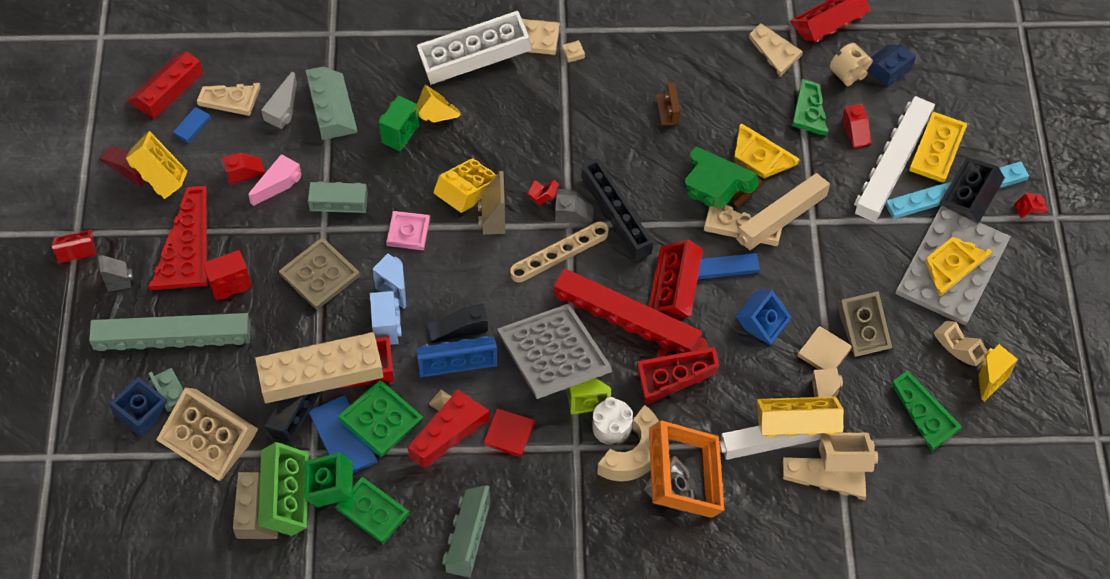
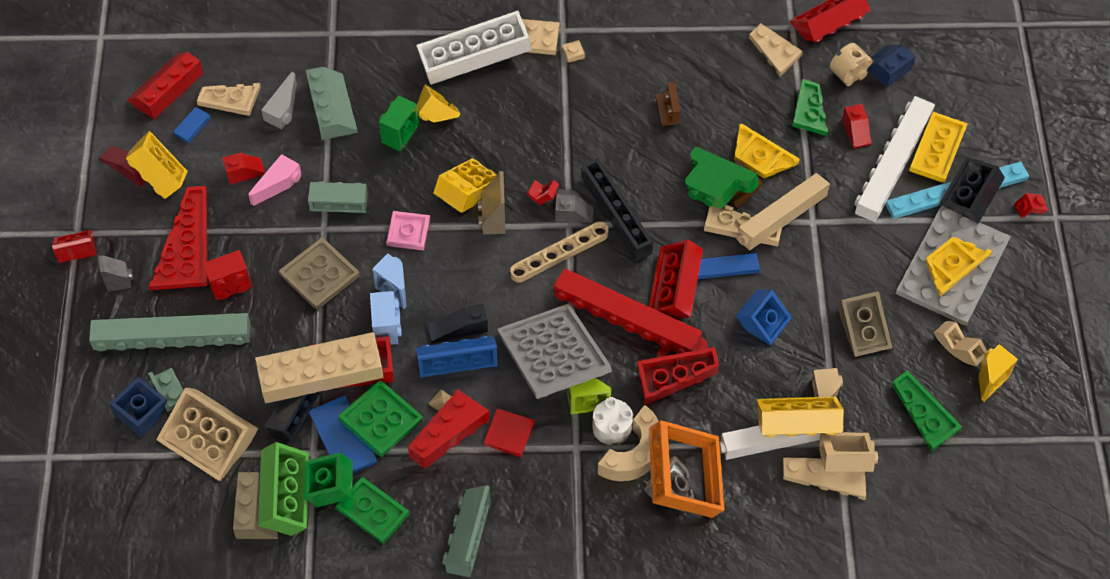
tan tile [798,326,852,370] -> none

